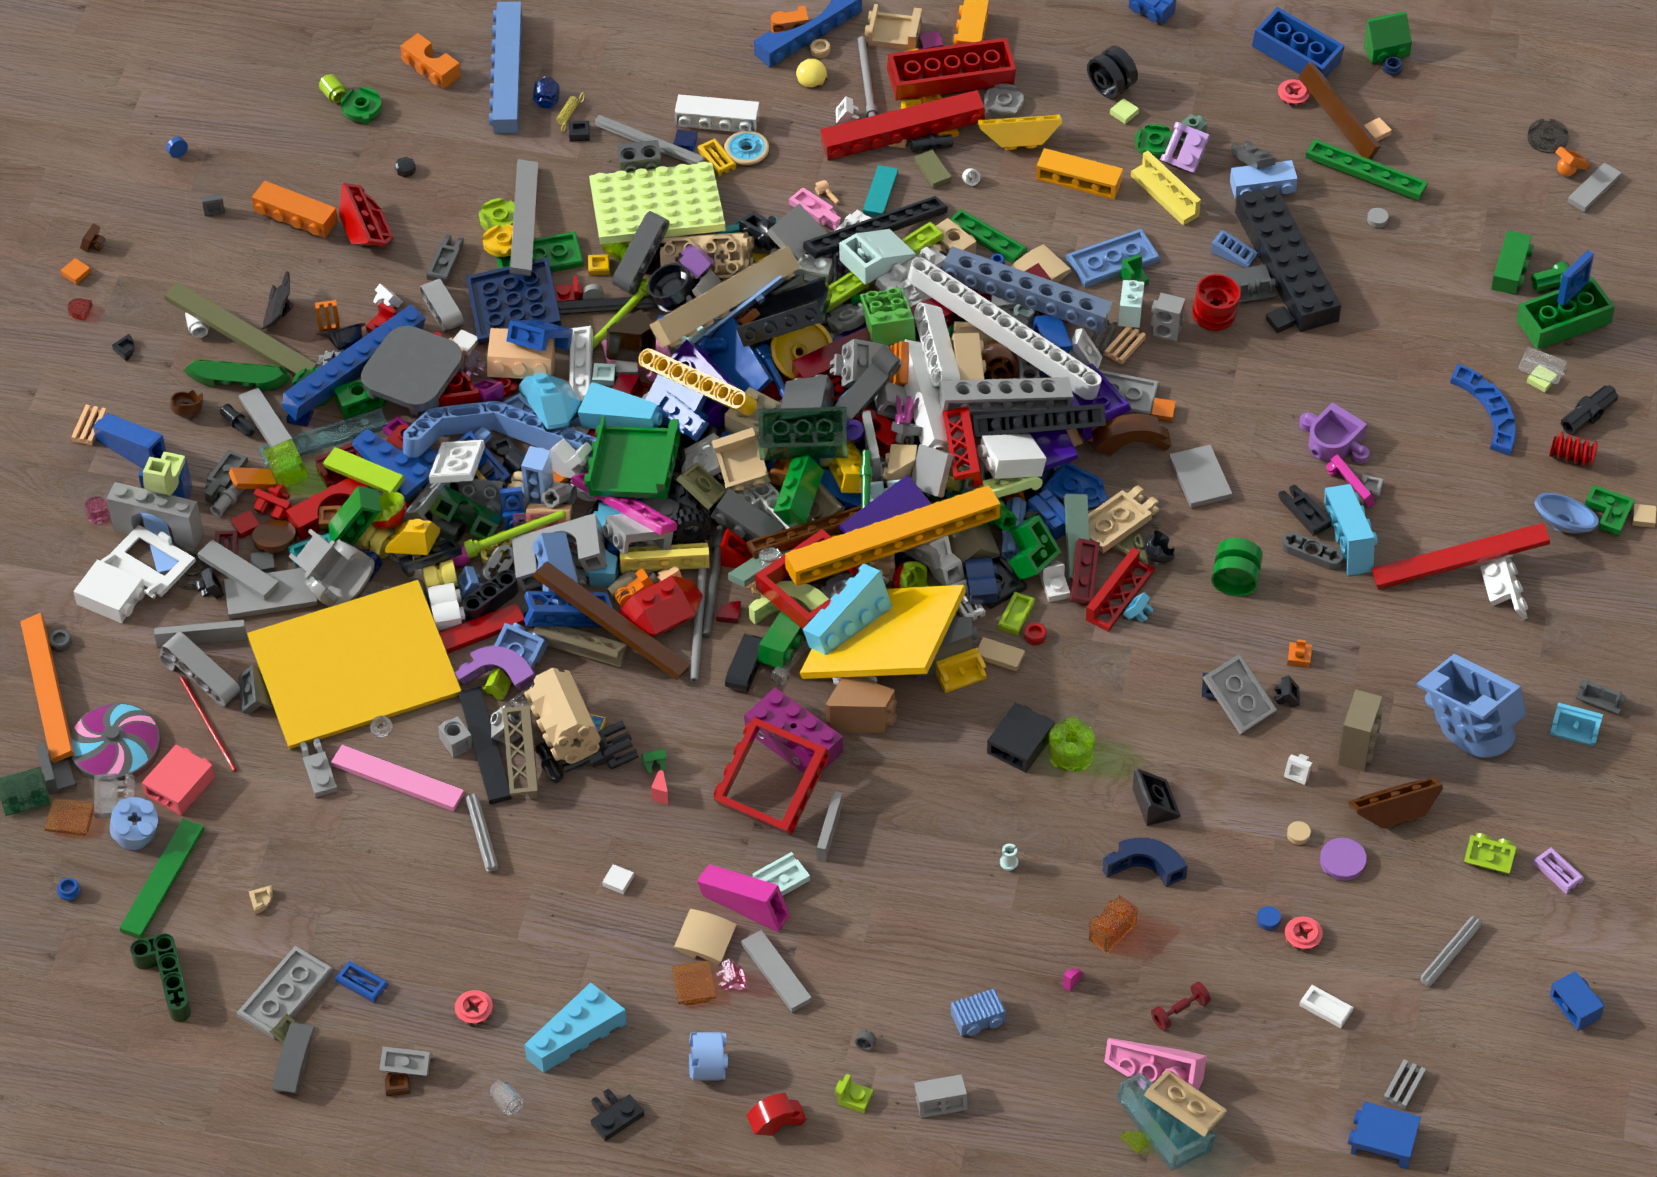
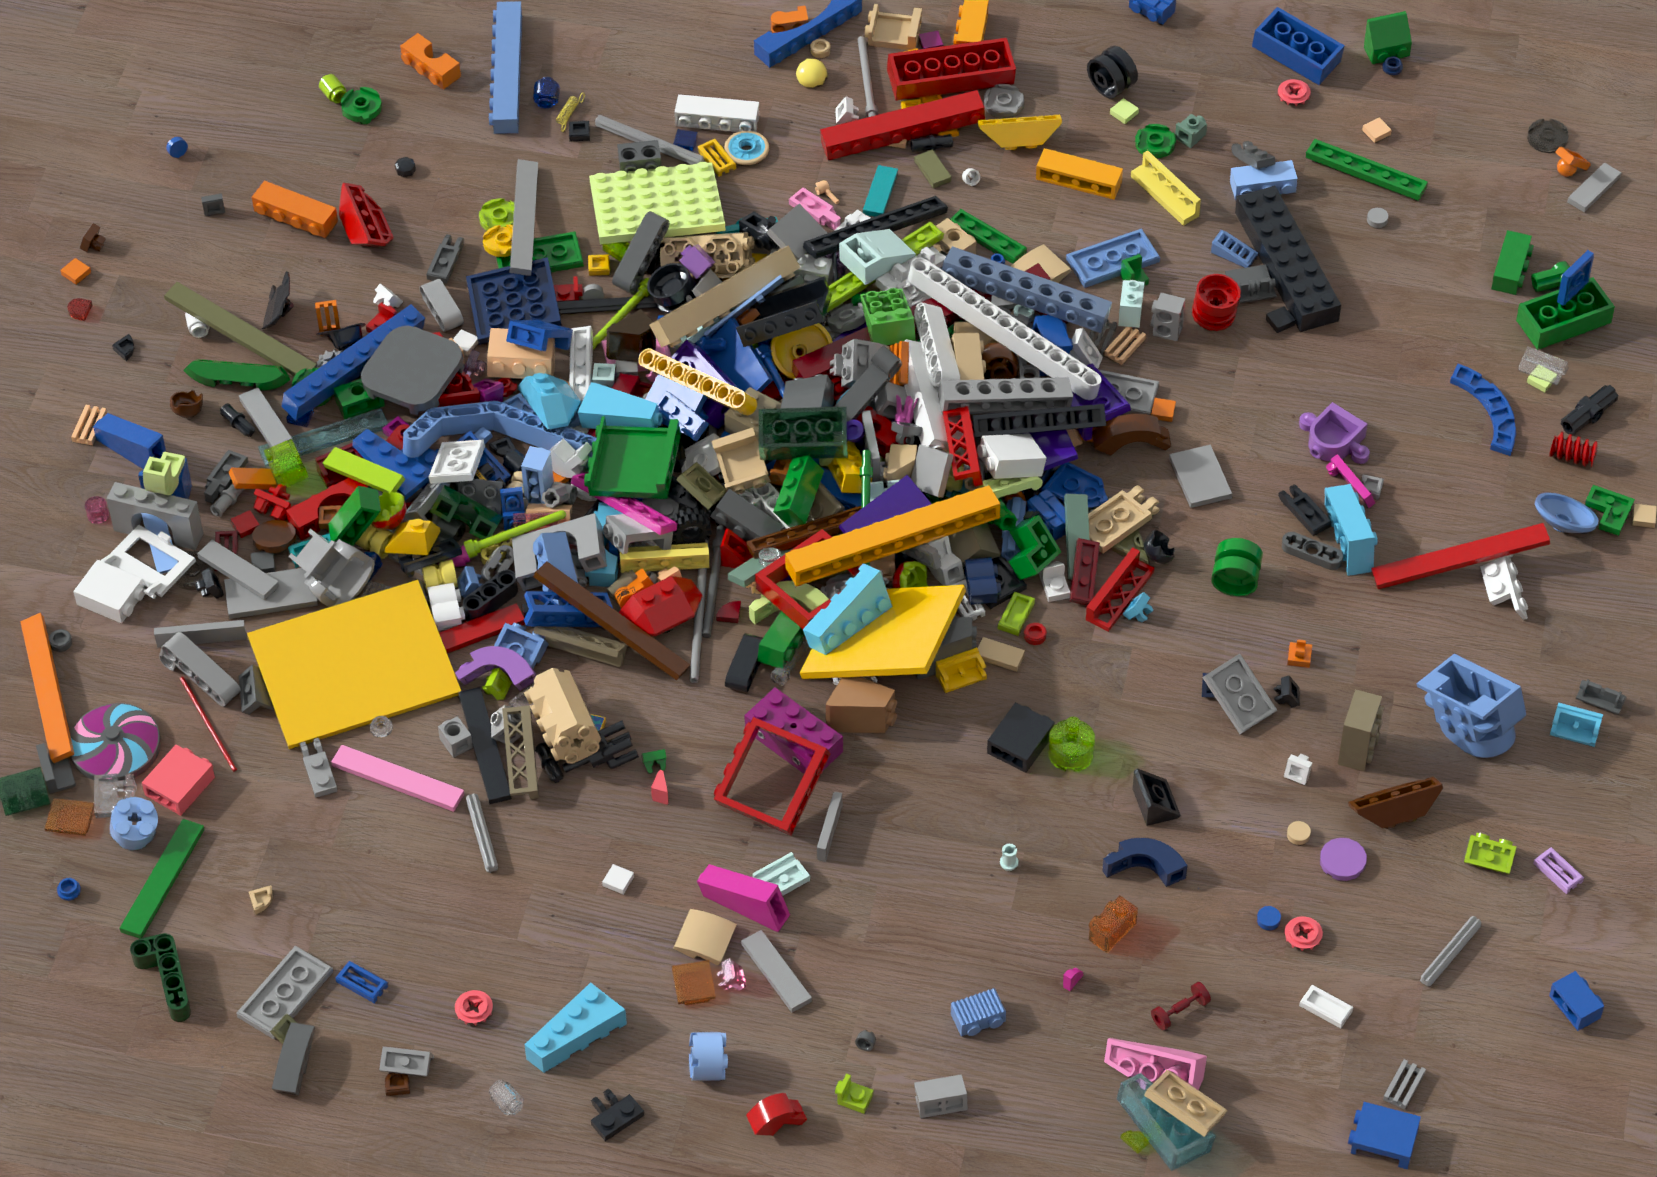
lavender plate [1160,122,1210,174] -> none
reddish brown tile [1298,62,1381,160] -> none

